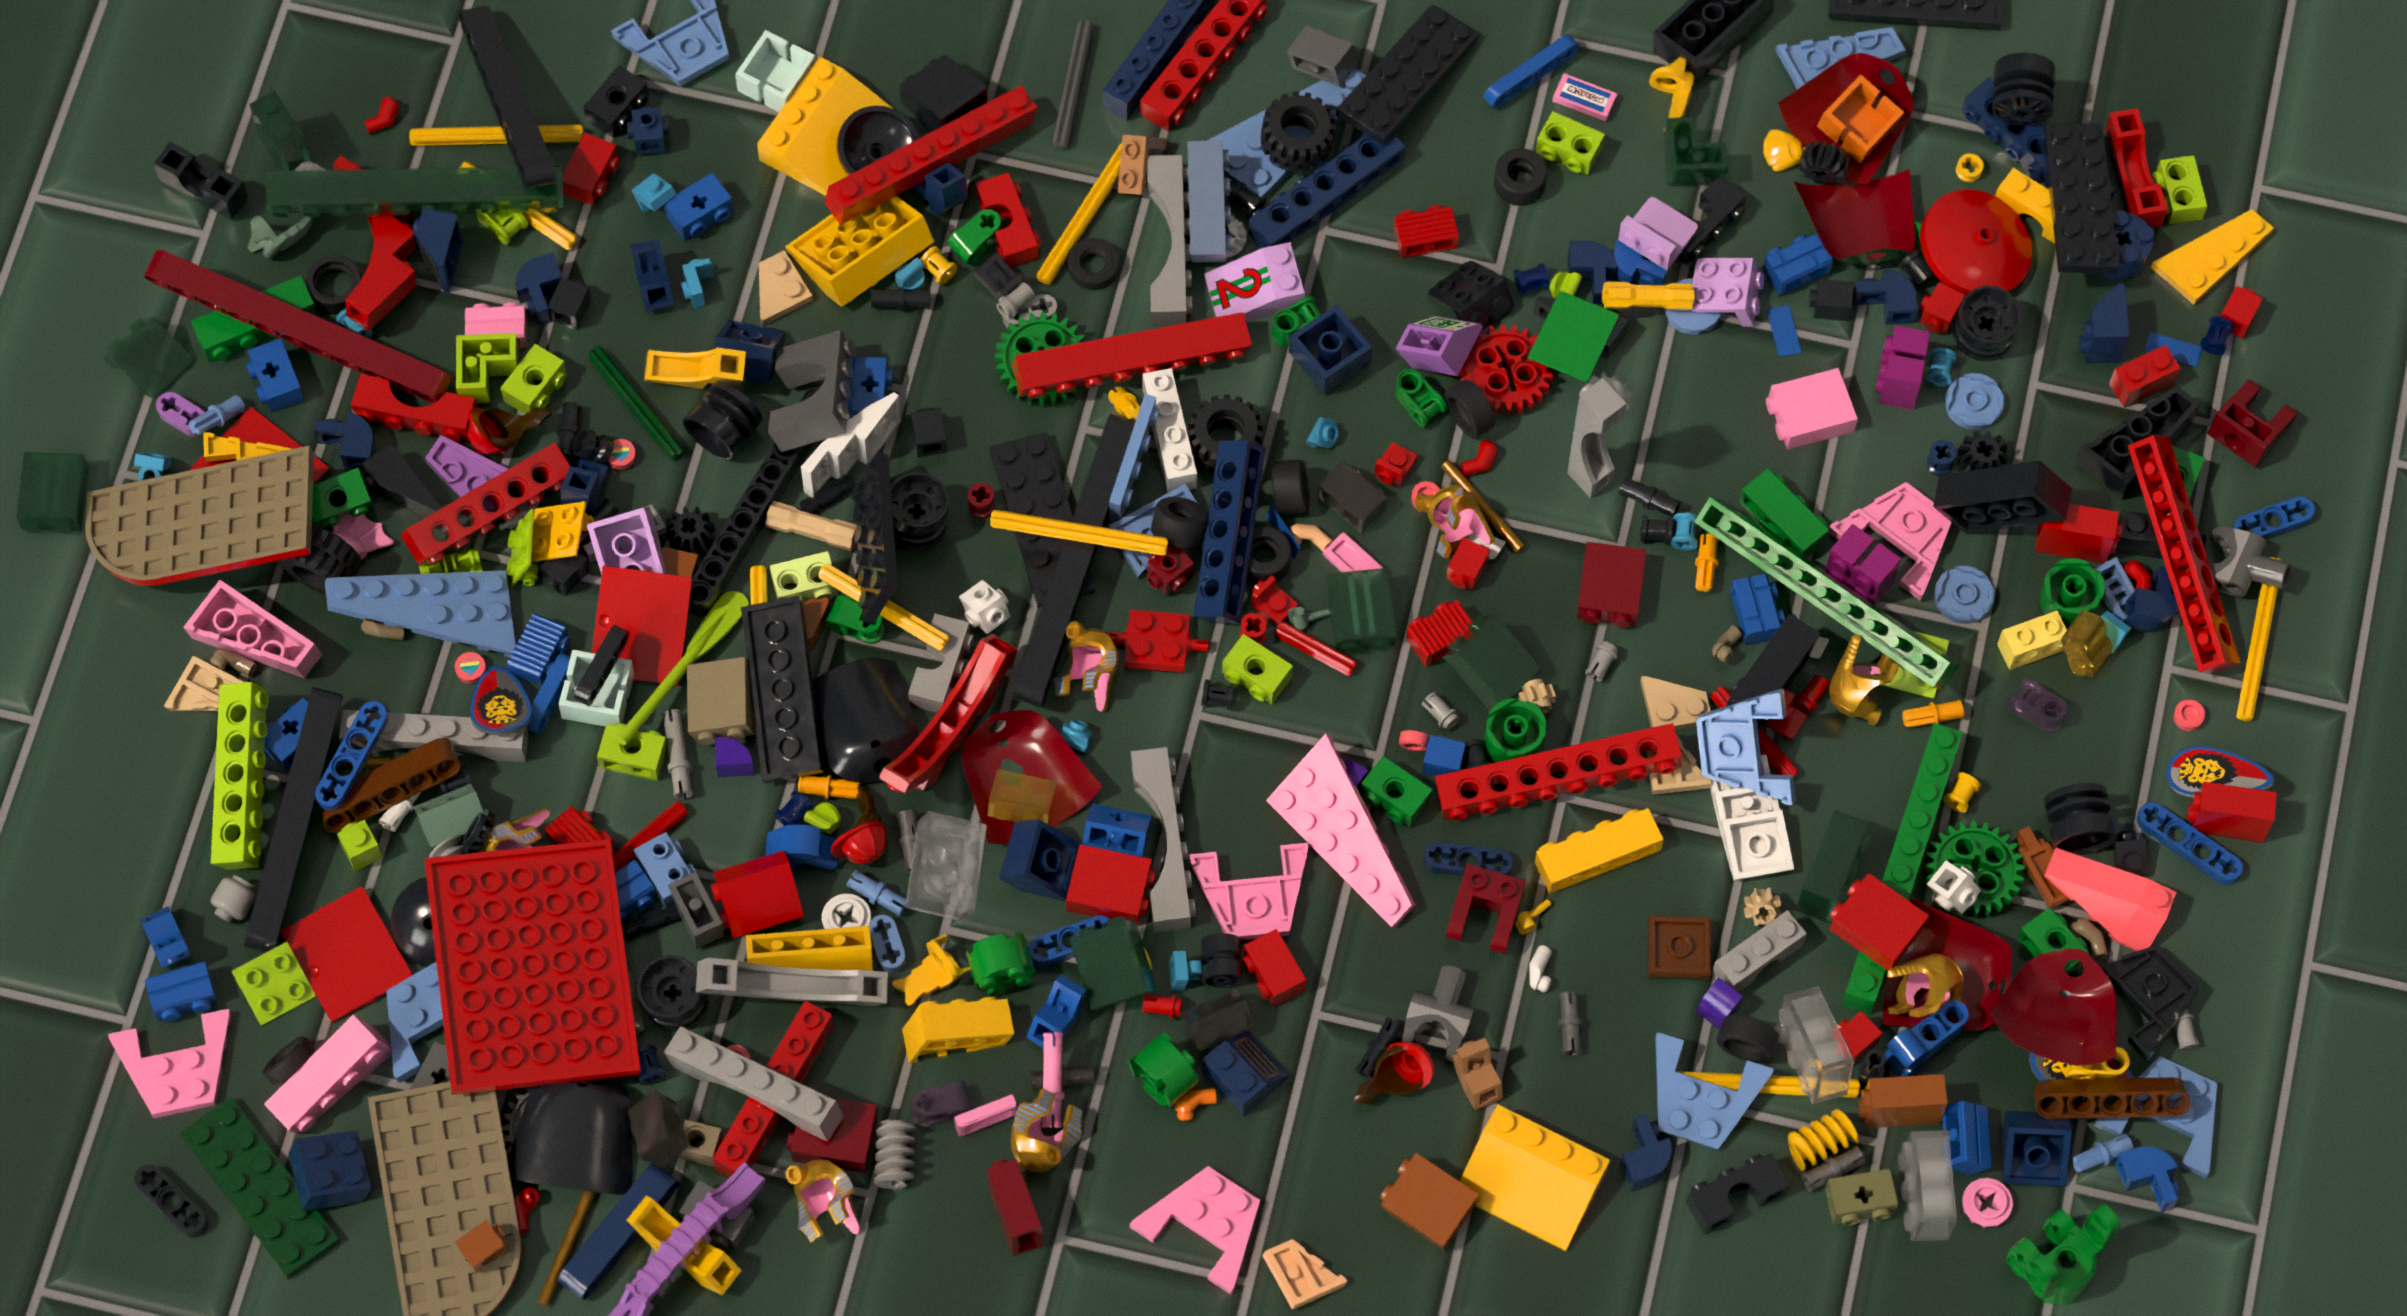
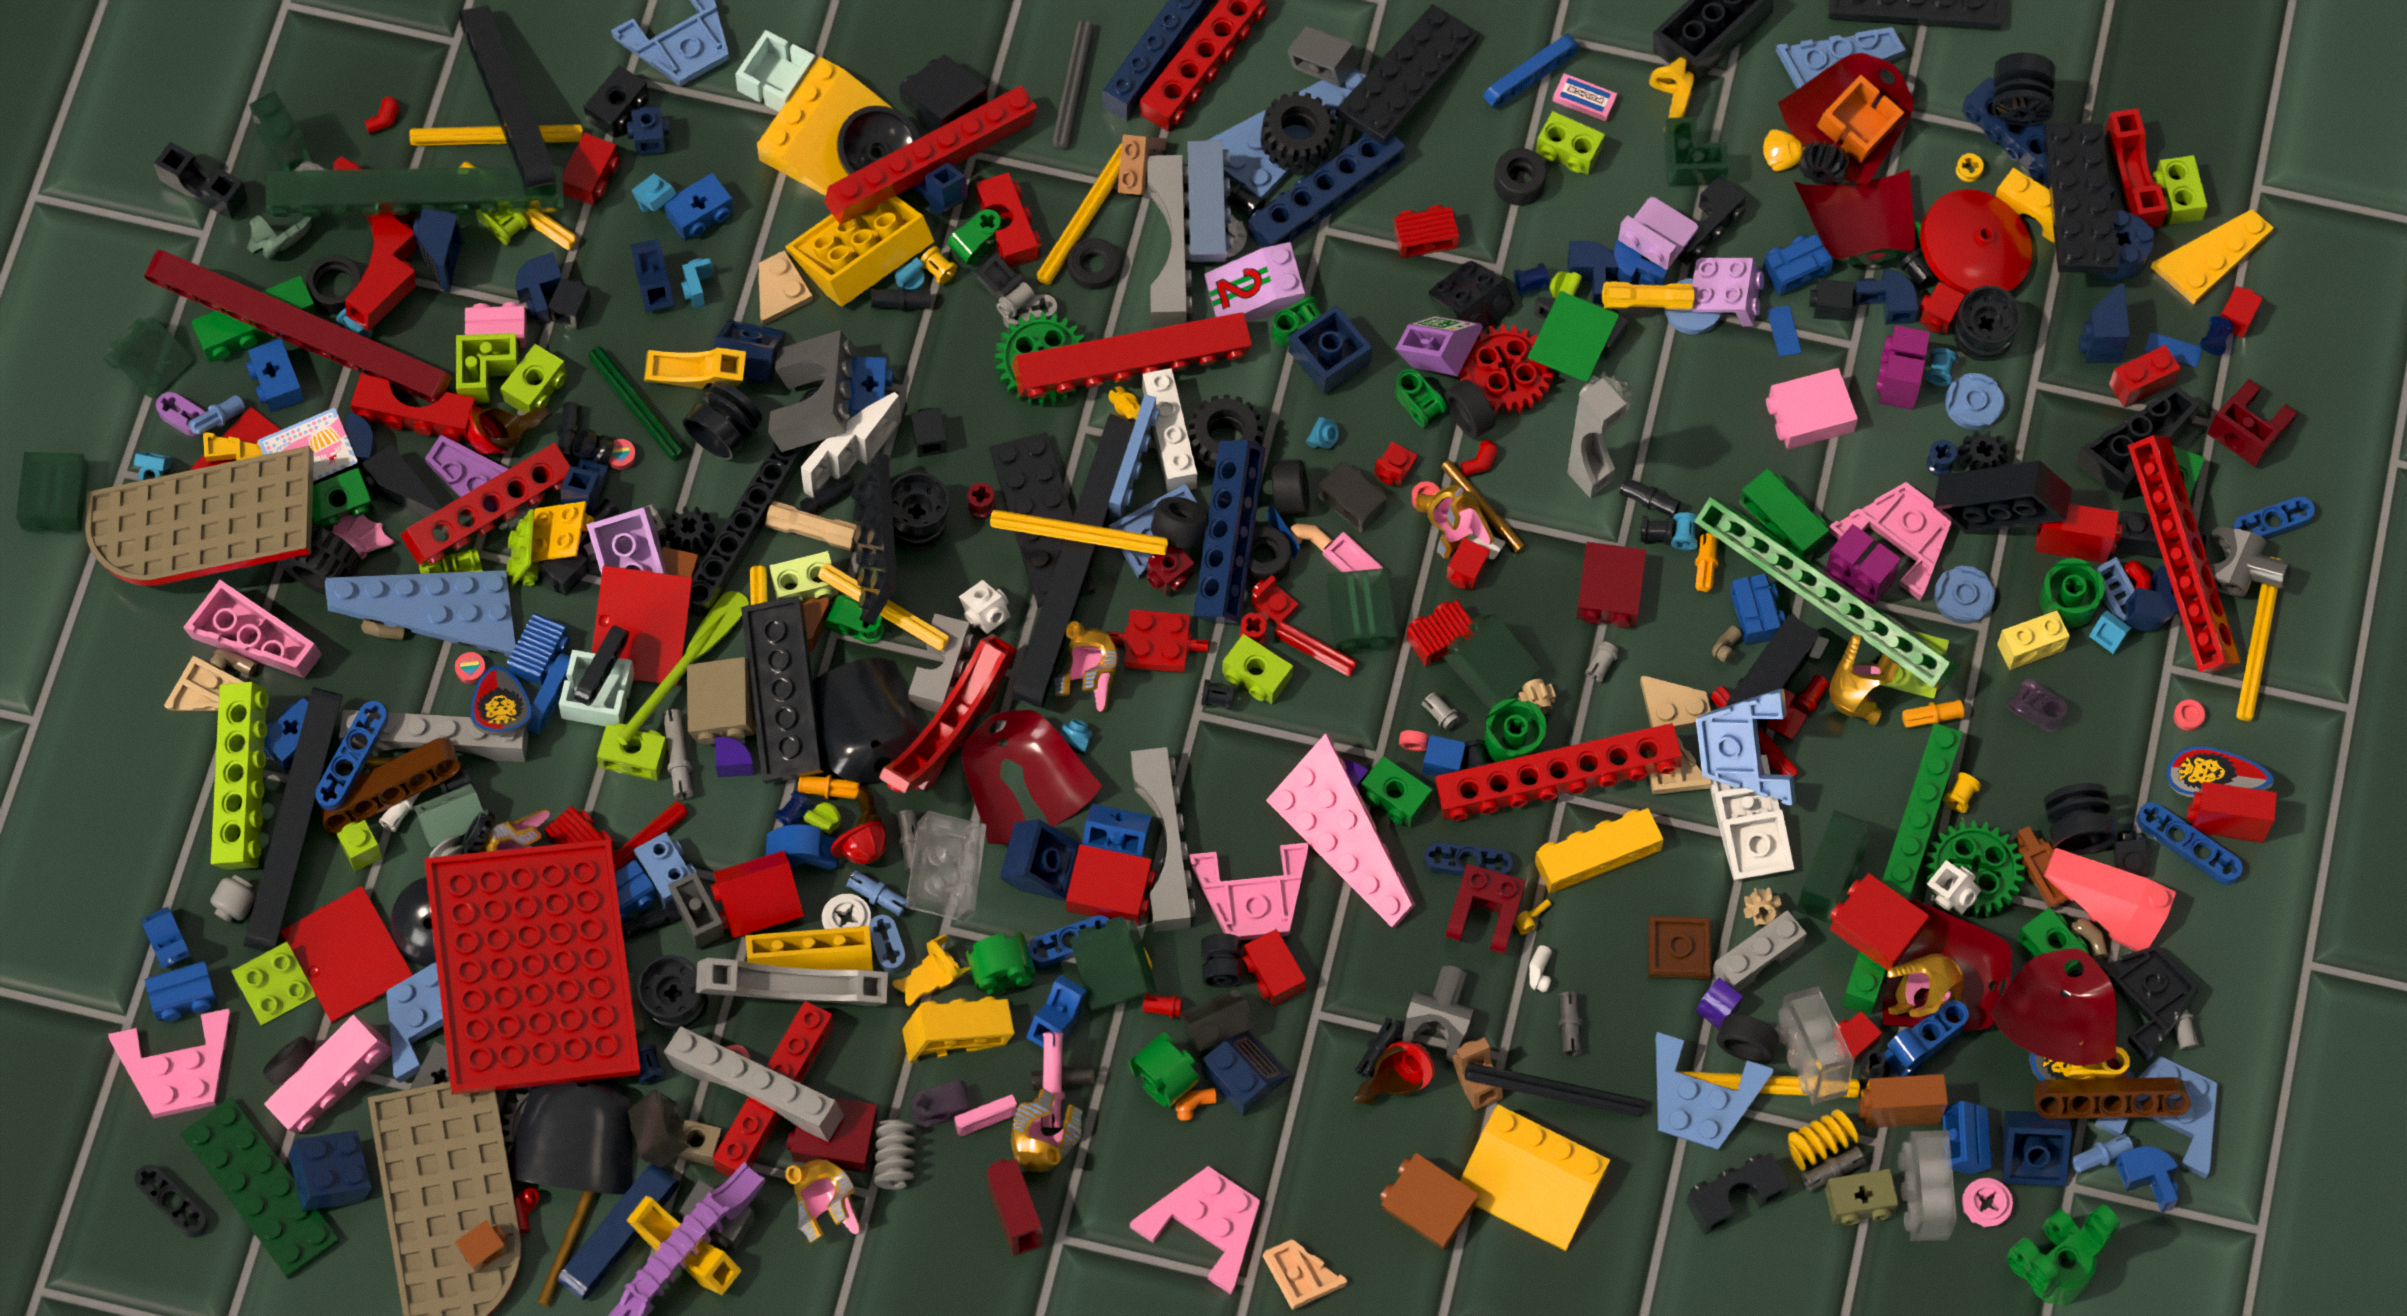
clear yellow brick [987,769,1057,824] -> none
dark azure tile [1168,951,1202,991] -> none
sand green hand [1288,607,1330,630] -> none
dark blue brick [1620,1114,1672,1192] -> none
clear yellow brick [2061,609,2113,678] -> none
none -> sticker [258,408,358,482]
none -> black axle [1464,1063,1645,1117]

